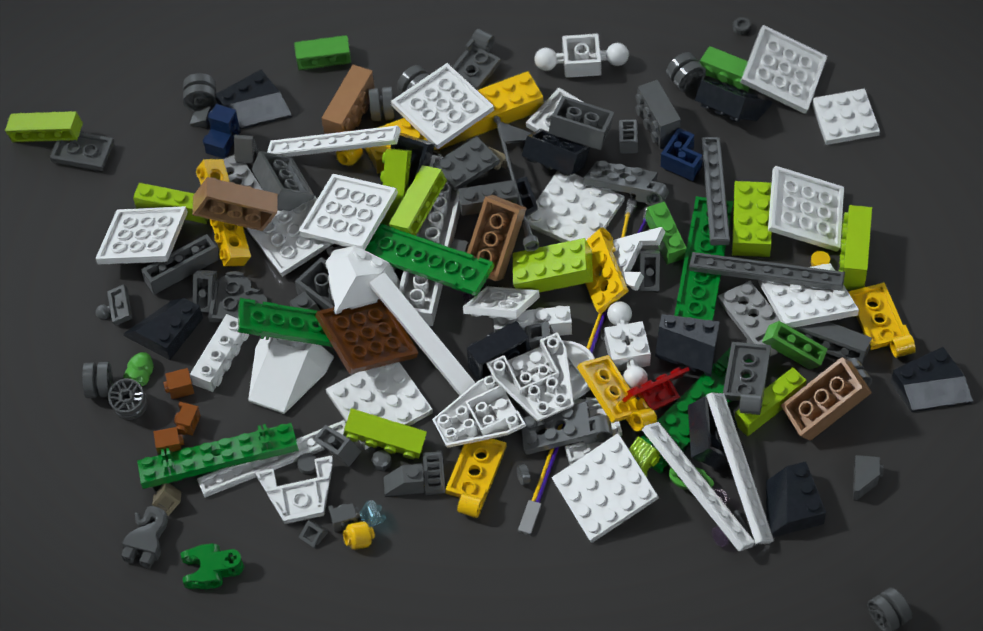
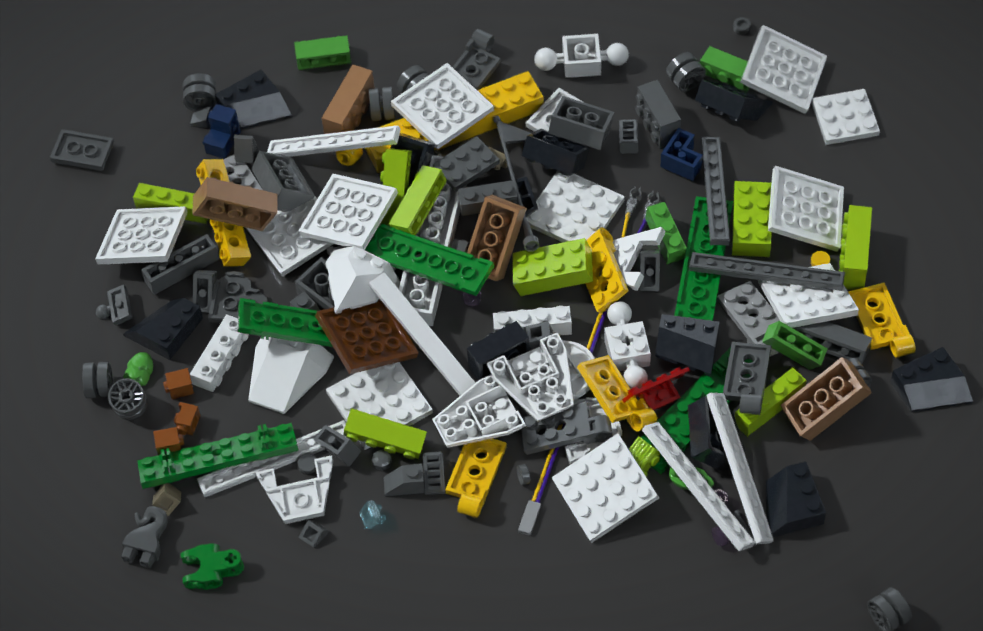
lime brick [5,111,83,142] -> none
dark grey brick [328,503,360,533] -> none
yellow head [343,522,375,550] -> none
white plate [463,286,540,320] -> none
dark grey hinge [584,161,669,206] -> none
dark grey slope [853,455,883,500] -> none

